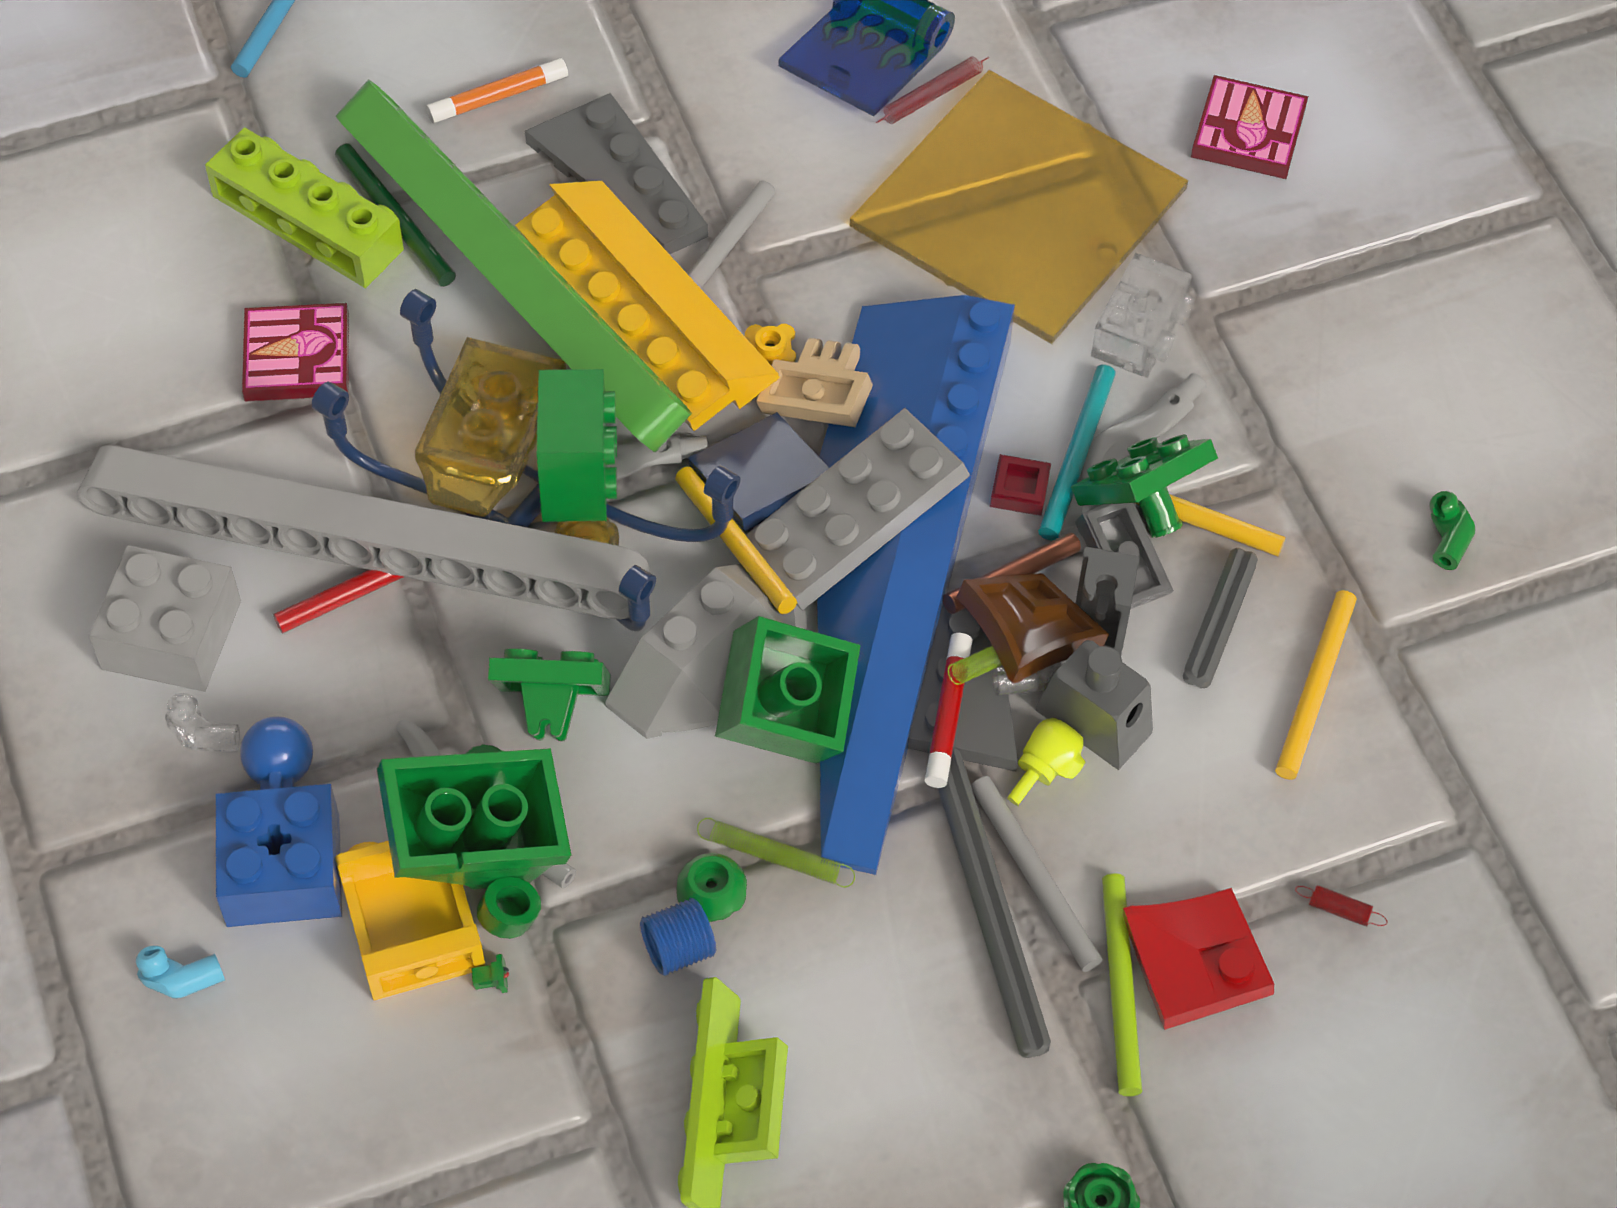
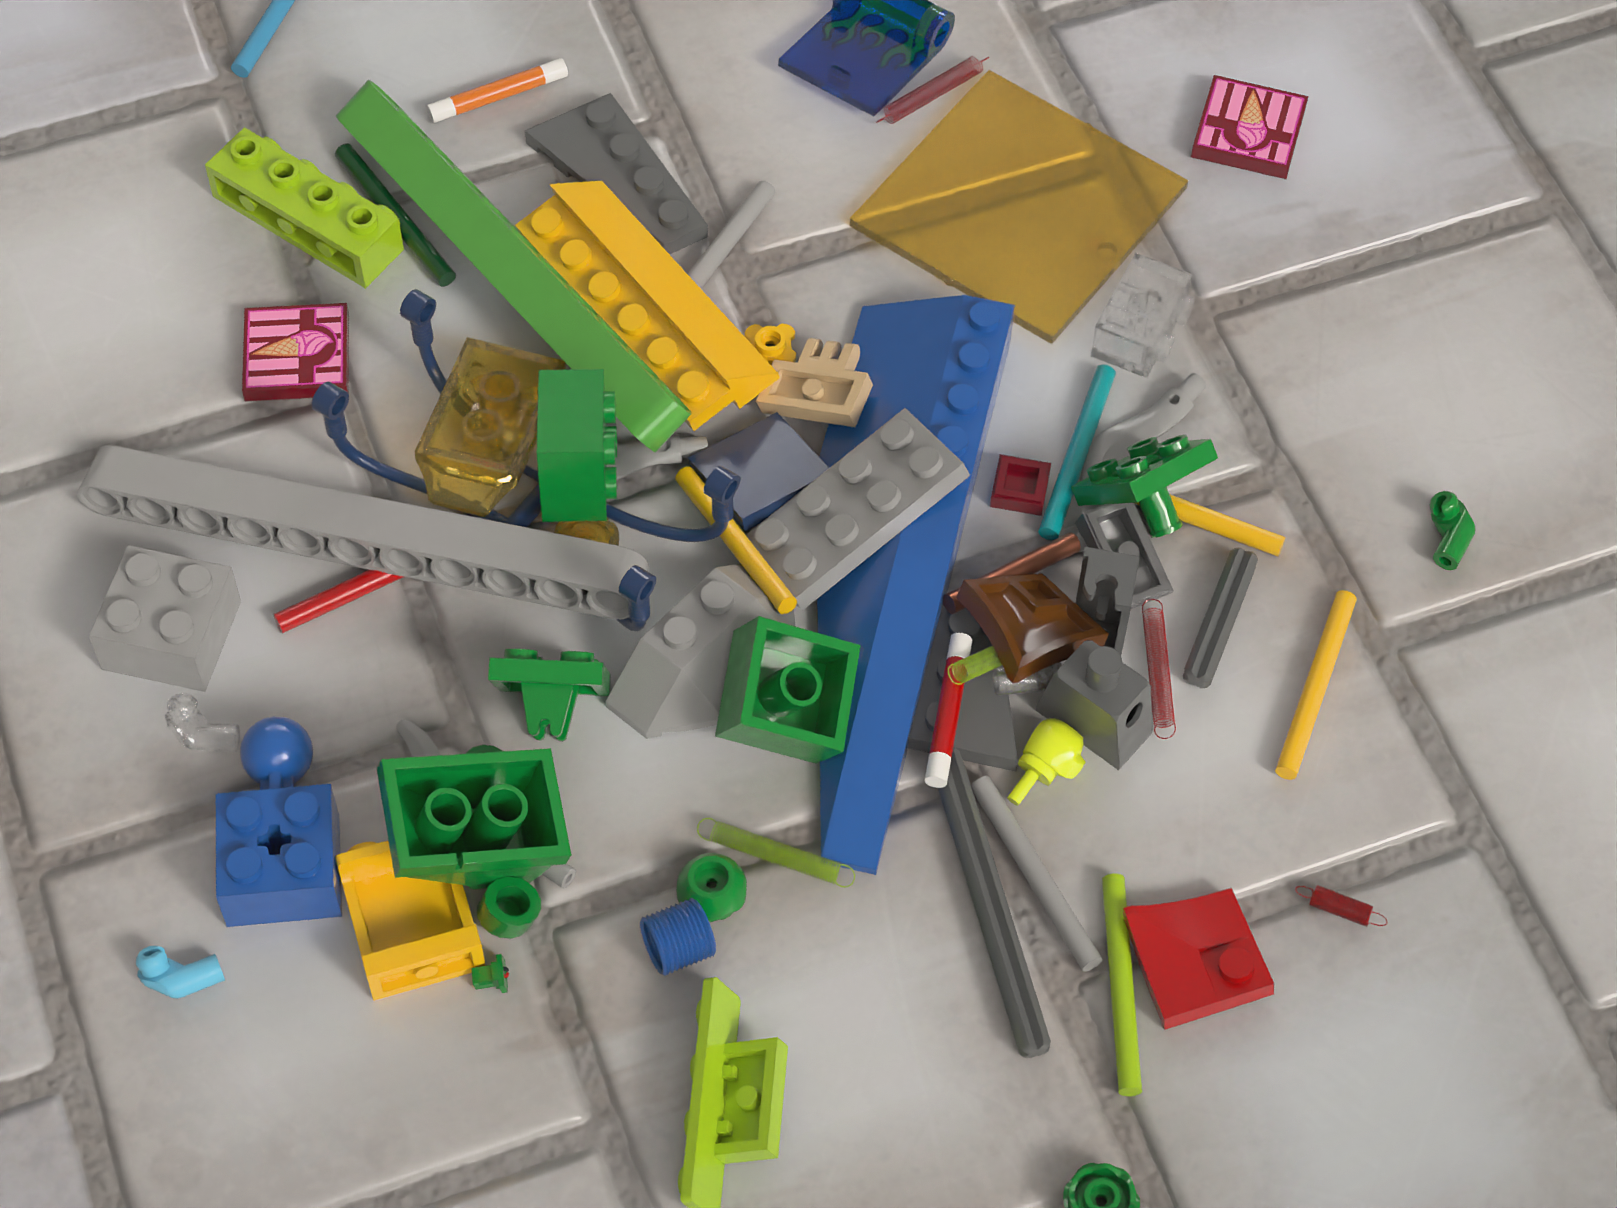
none -> red piece [1142,599,1176,739]

